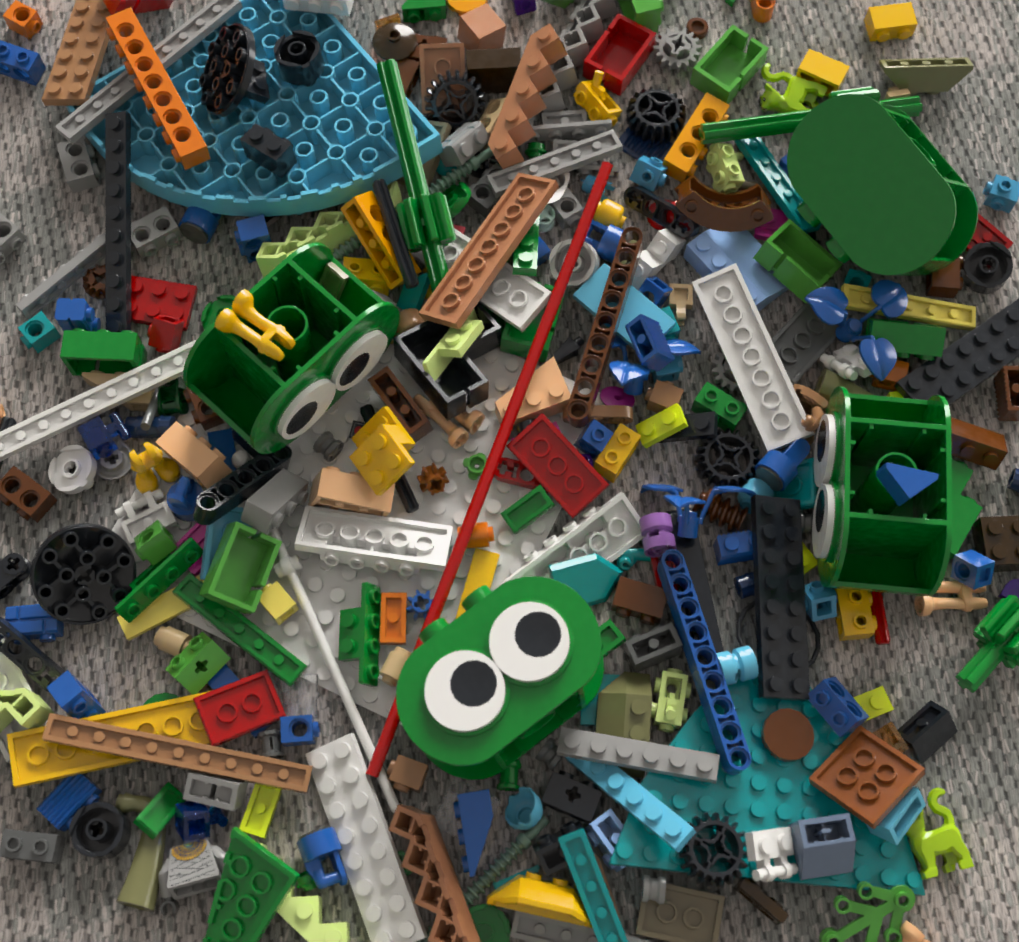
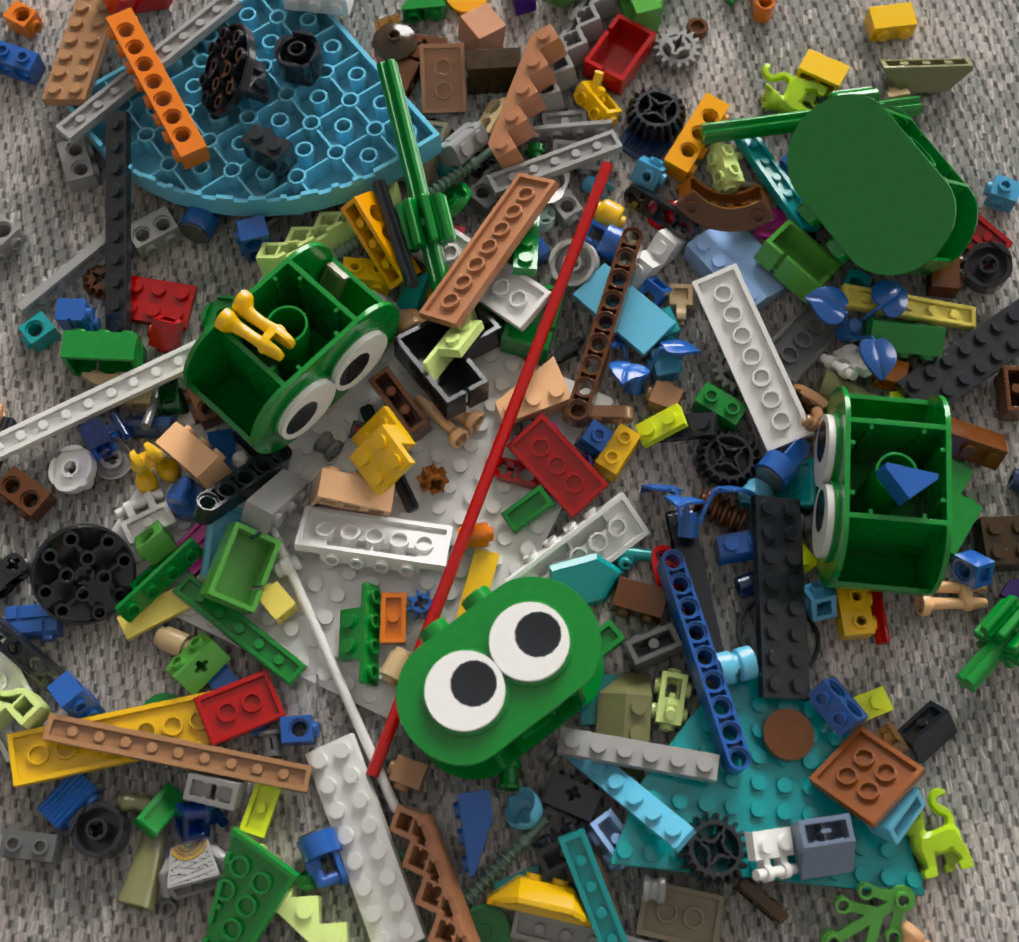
black gear [424,69,485,132] -> none
bright green plate [463,453,486,480] -> none
magenta piece [600,386,635,407] -> none
blue brick [625,314,675,372] -> none
medium lavender wheel [639,512,677,558] -> none
bright green piece [690,25,769,104] -> none

